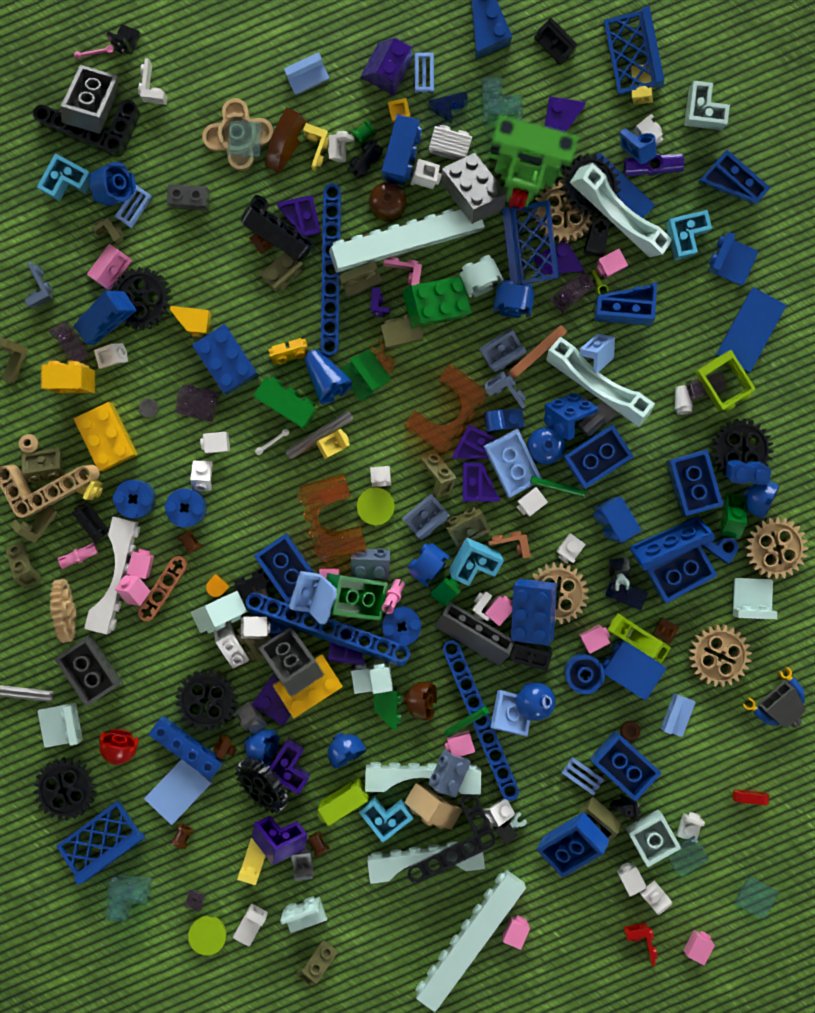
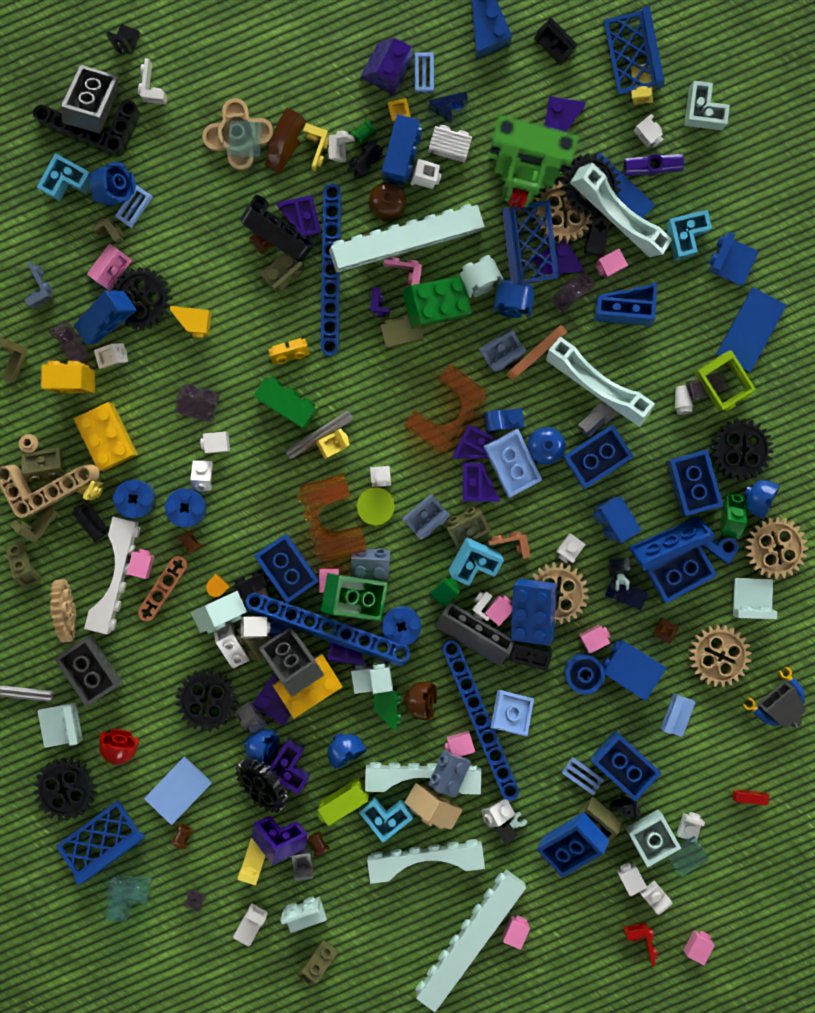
bright pink pin [58,543,99,569] -> none
bright pink hinge [74,45,114,59] -> none
bright pink brick [115,574,151,606] -> none
flat silver piece [139,398,159,418] -> none
blue brick [148,715,225,780] -> none
dark grey brick [167,184,210,211] -> none
lime tile [188,916,227,955] -> none
blue brick [192,324,259,395] -> none
reddish brown tile [213,734,237,759] -> none
white hinge [255,429,289,455] -> none
light blue panel [284,52,329,95] -> none
light blue bracket [289,571,337,624] -> none
blue cone [304,349,352,404] -> none
olive bracket [339,261,382,297] -> none
green bracket [340,349,391,401] -> none
clear orange plate [370,340,395,375] -> none
bright pink pin [382,579,405,614] -> none
blue brick [407,543,450,587] -> none
black beam [408,794,496,883] -> none
olive bracket [420,452,457,499] -> none
dark grey brick [441,153,507,224] -> none
green bar [445,706,489,737] -> none
clear light blue brick [481,77,523,123] -> none
sand blue bracket [484,371,526,409] -> none
white brick [516,487,548,516] -> none
blue cylinder [516,682,556,721] -> none
green bar [530,476,586,498] -> none
blue bracket [544,393,598,440] -> none
light blue panel [580,333,615,373] -> none
lime hand [591,269,609,295] -> none
lime arch [608,613,671,664] -> none
blue plate [619,128,657,165] -> none
reddish brown tile [620,721,640,741] -> none
blue wedge [698,150,770,205] -> none
blue brick [725,460,771,485] -> none
clear light blue piece [734,875,779,919] -> none

